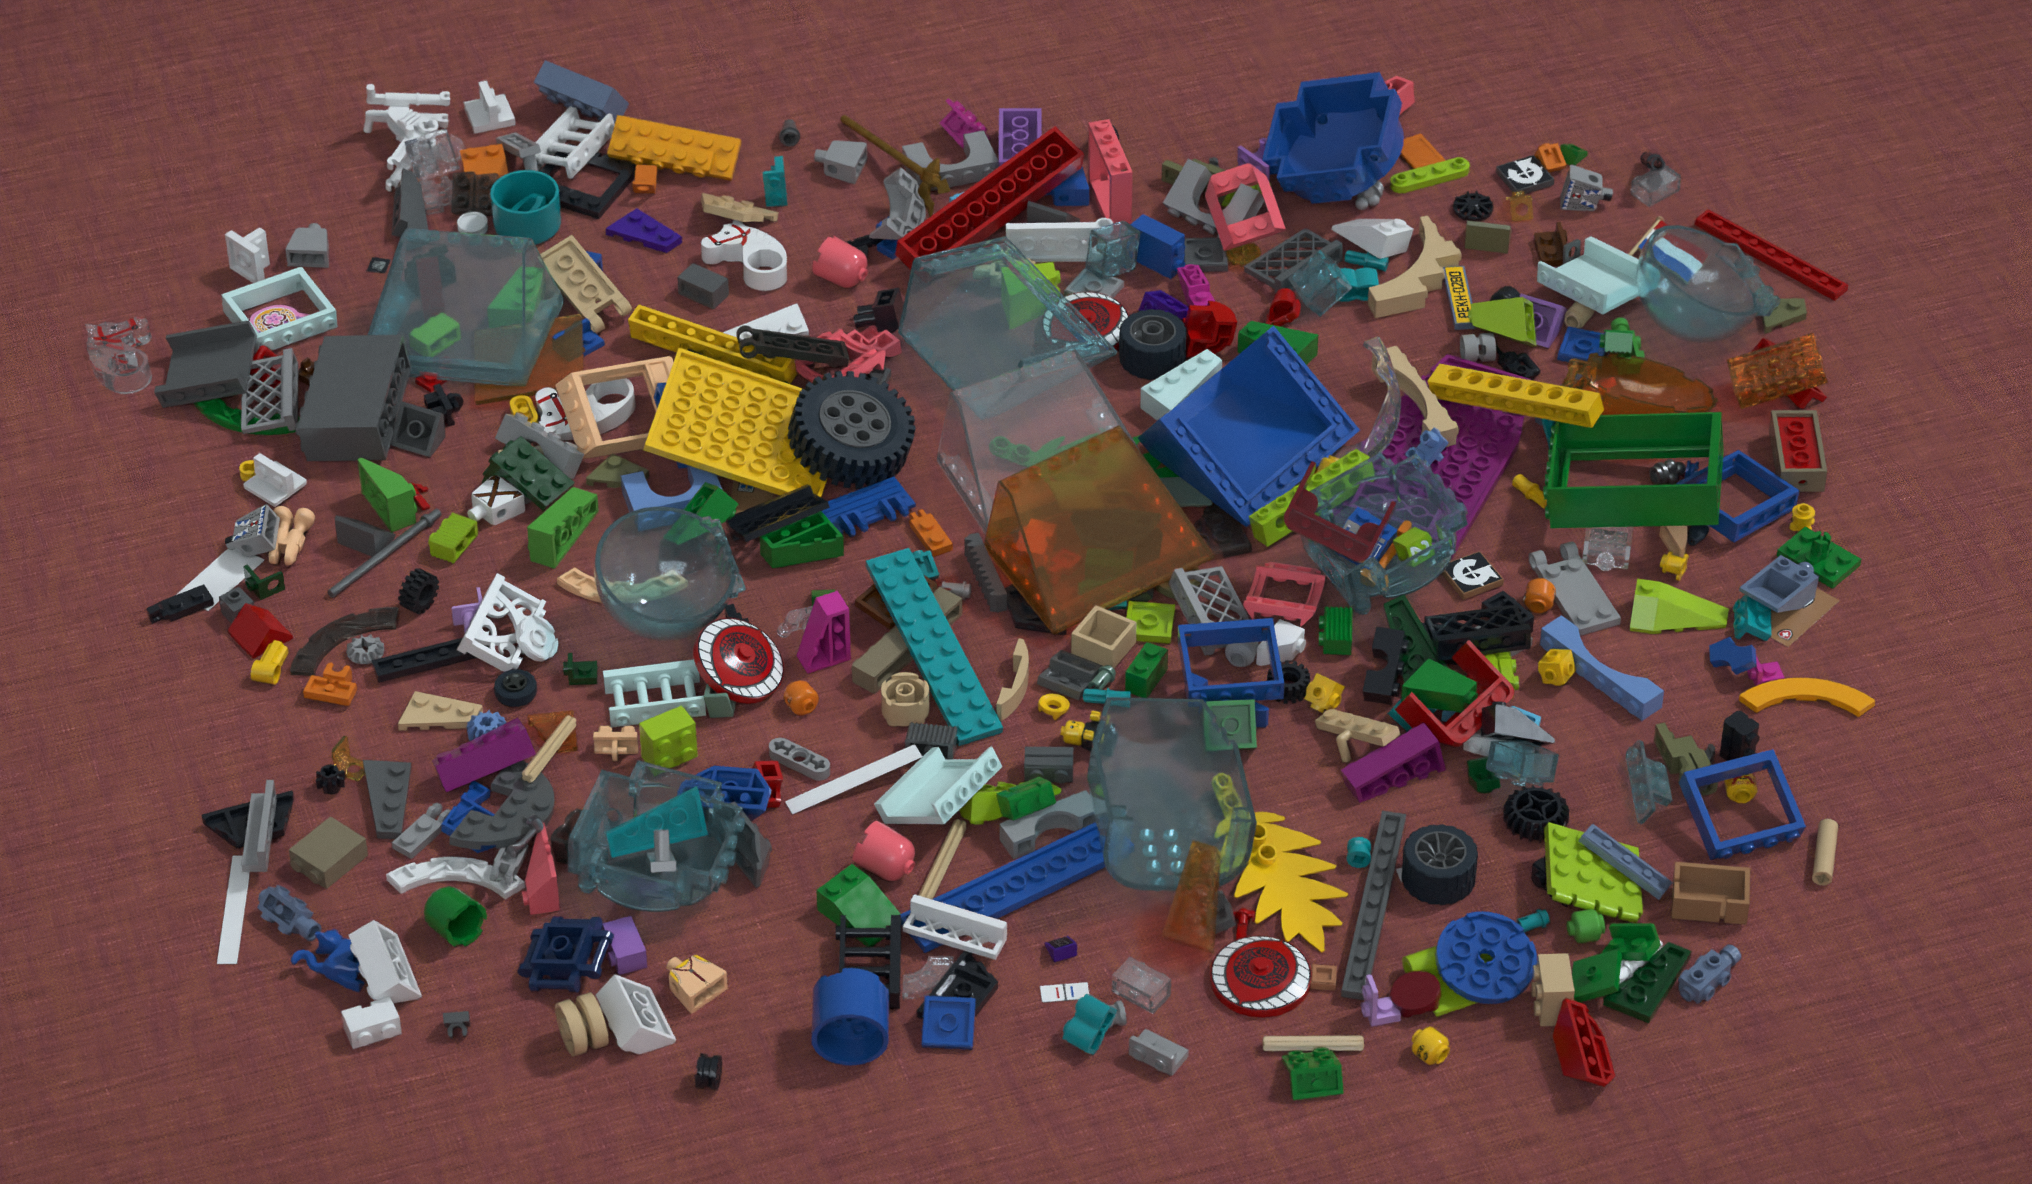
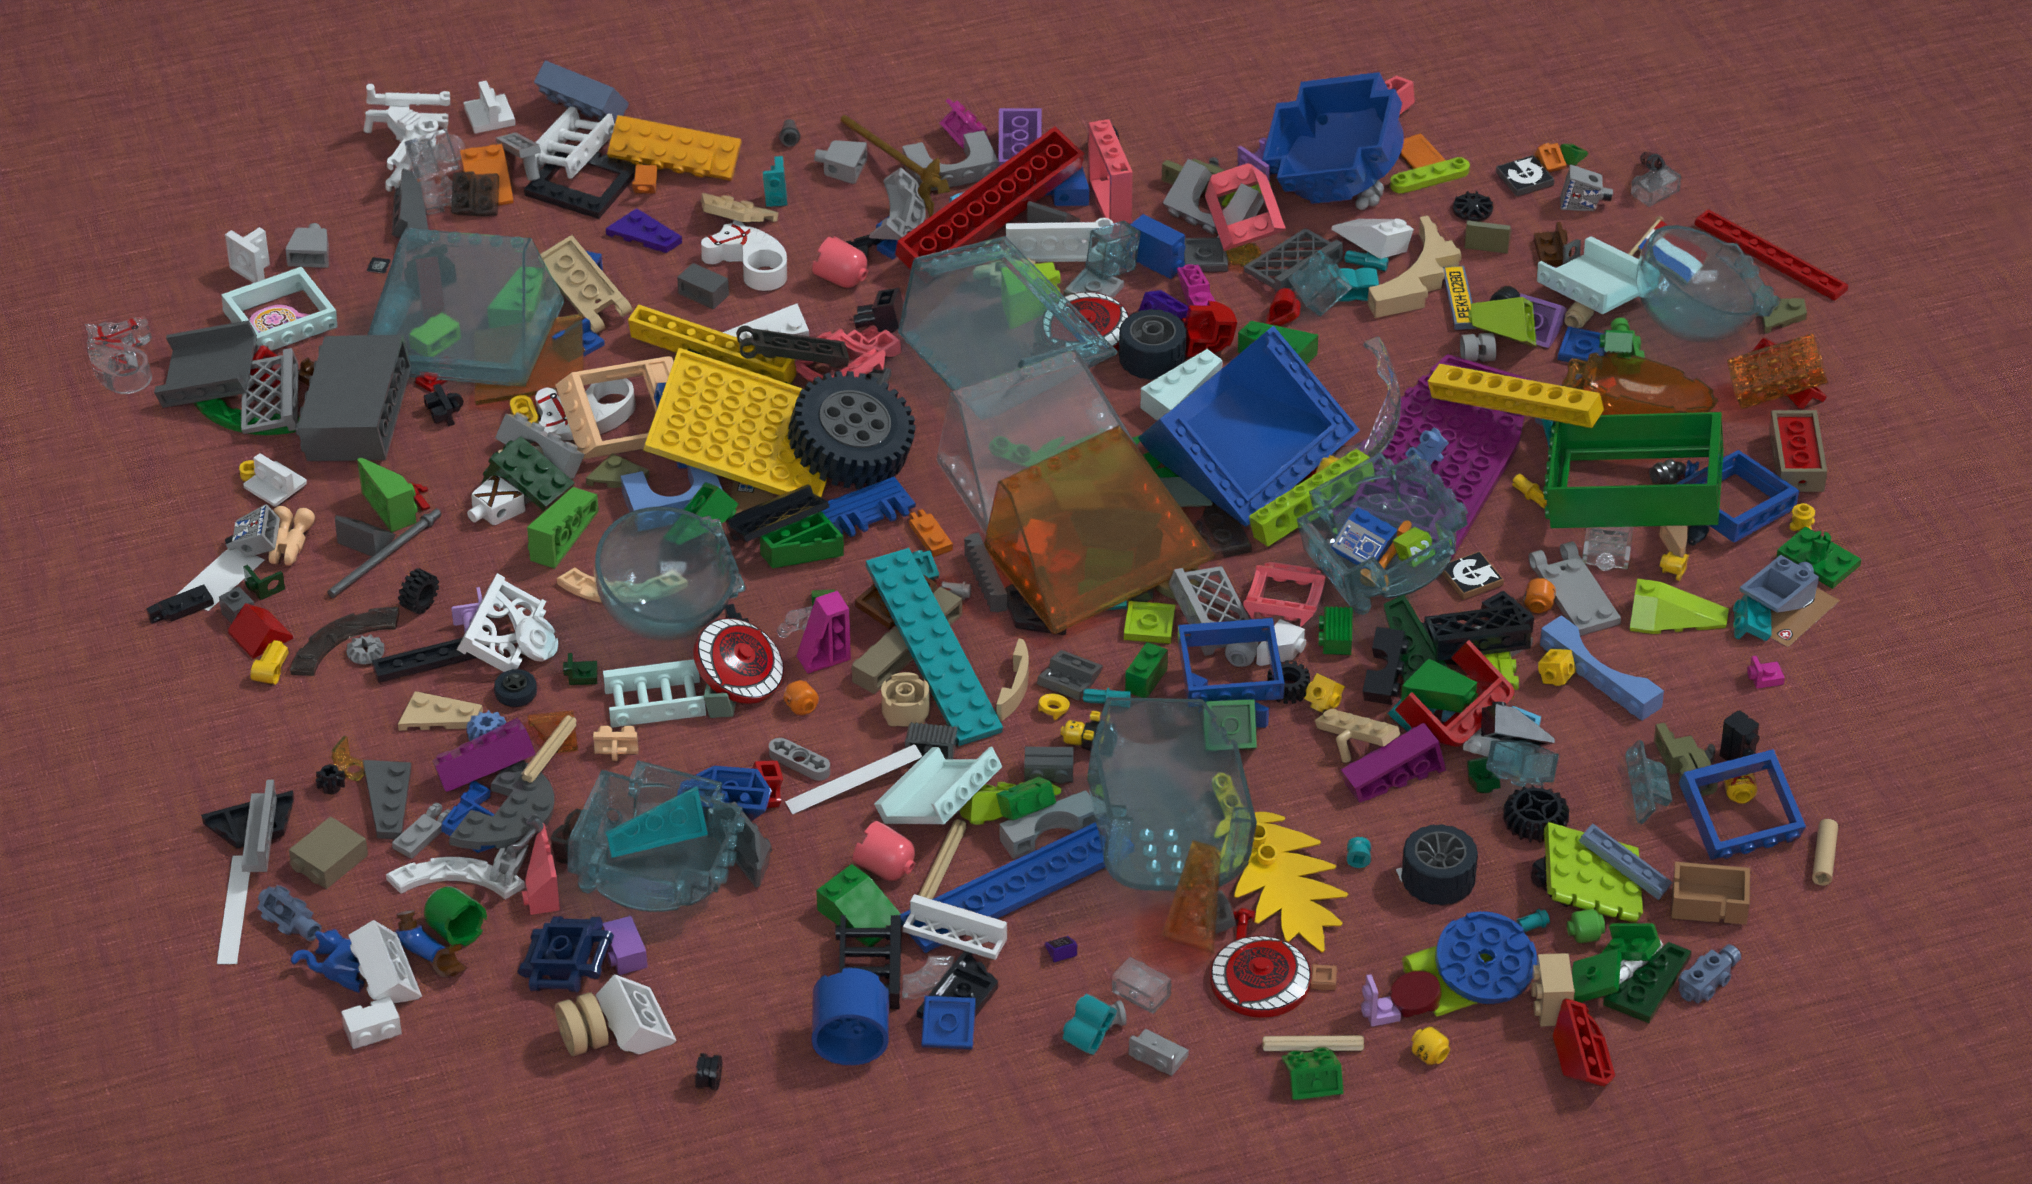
orange plate [303,662,357,706] -> none
dark grey slope [390,401,446,457] -> none
lime brick [428,512,478,564] -> none
dark grey tile [443,1011,470,1038] -> none
white piece [457,212,488,238] -> none
teal piece [490,170,561,246] -> none
lime brick [639,705,698,775] -> none
light grey piece [646,830,676,872] -> none
light nougat torso [667,955,728,1014] -> none
white sticker [1040,982,1089,1002] -> none
tan piece [1071,605,1136,668] -> none
sand green pin [1088,665,1116,690] -> none
dark red windscreen [1284,461,1396,563] -> none
dark grey plate [1341,811,1406,1000] -> none
tan arch [1371,345,1459,447] -> none
black piece [1484,332,1540,381] -> none
clear yellow bracket [1506,191,1533,221] -> none
blue tile [1709,637,1757,675] -> none
light orange tile [1739,678,1876,717] -> none
none -> piece [395,910,467,977]

